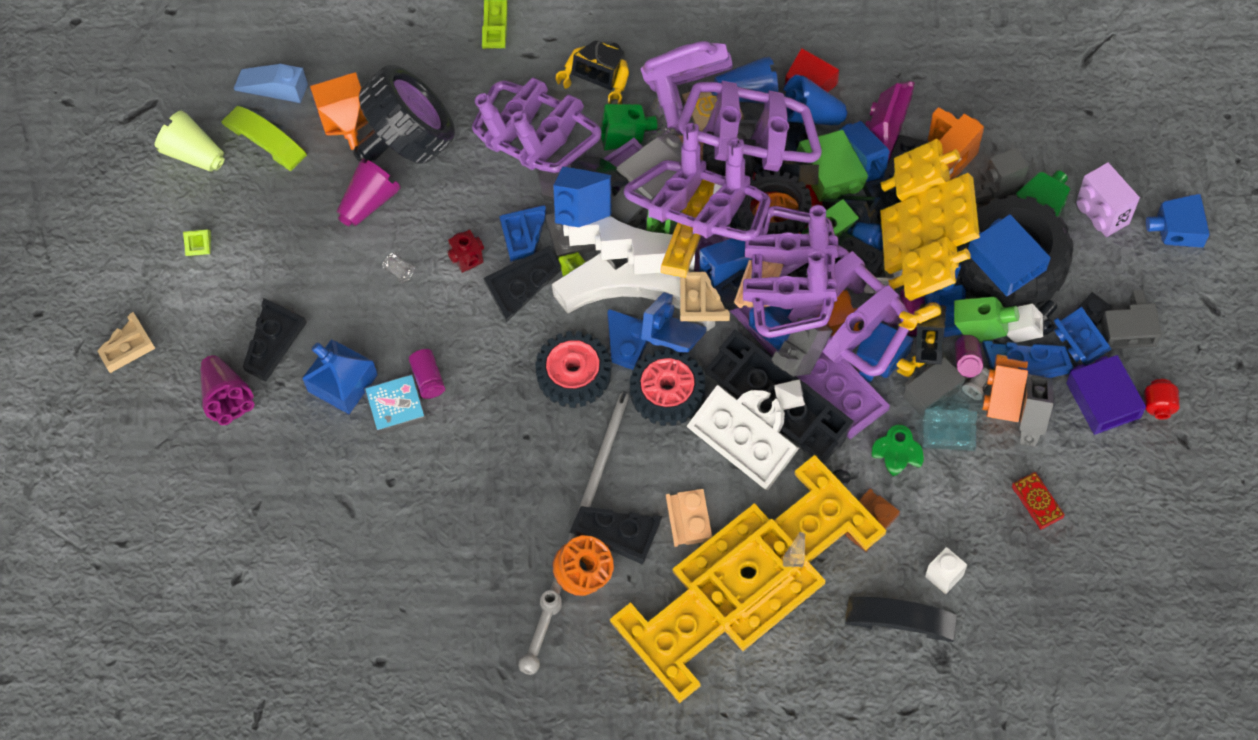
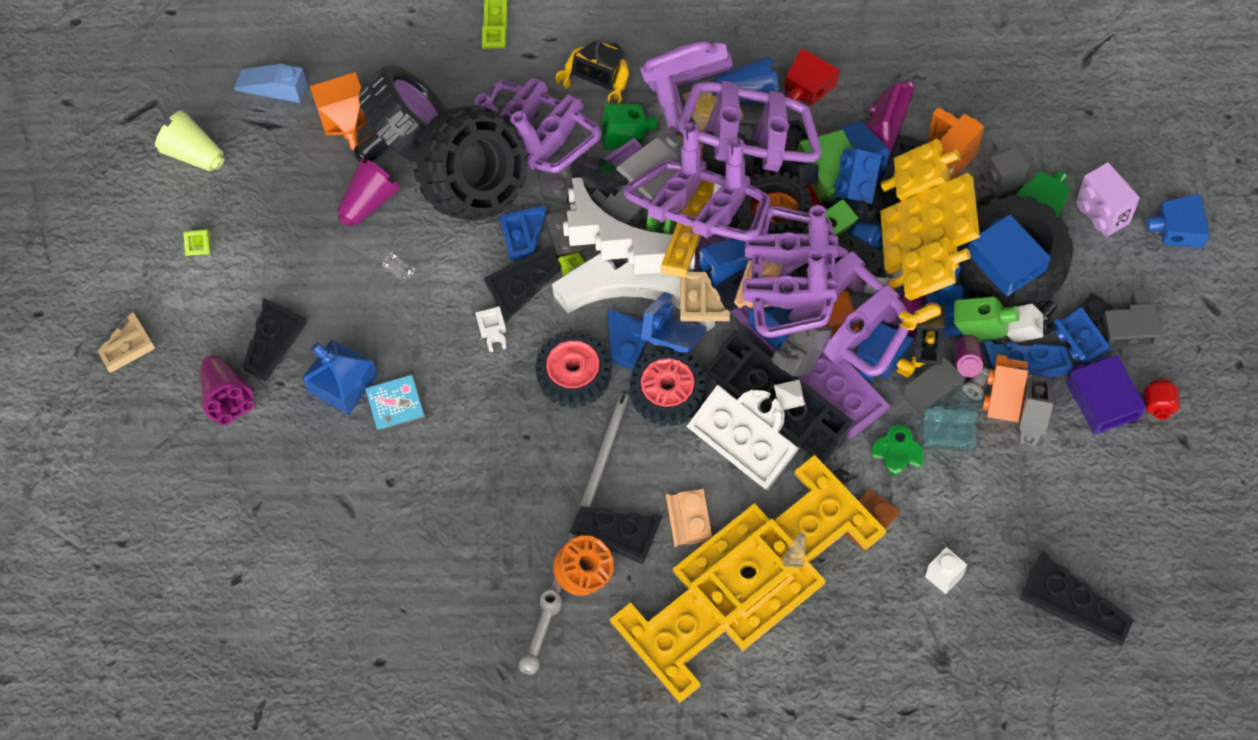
lime slope [221,106,307,171] -> none
magenta piece [409,349,445,399] -> none
dark red brick [447,229,484,273] -> none
blue slope [553,166,612,228] -> none
blue cone [783,75,847,126] -> none
black slope [845,597,957,642] -> none
tile [1012,472,1064,530] -> none
none -> black tyre [413,106,527,221]
none -> white plate [475,306,507,352]
none -> blue bracket [834,149,882,204]
none -> black wing [1020,551,1134,647]

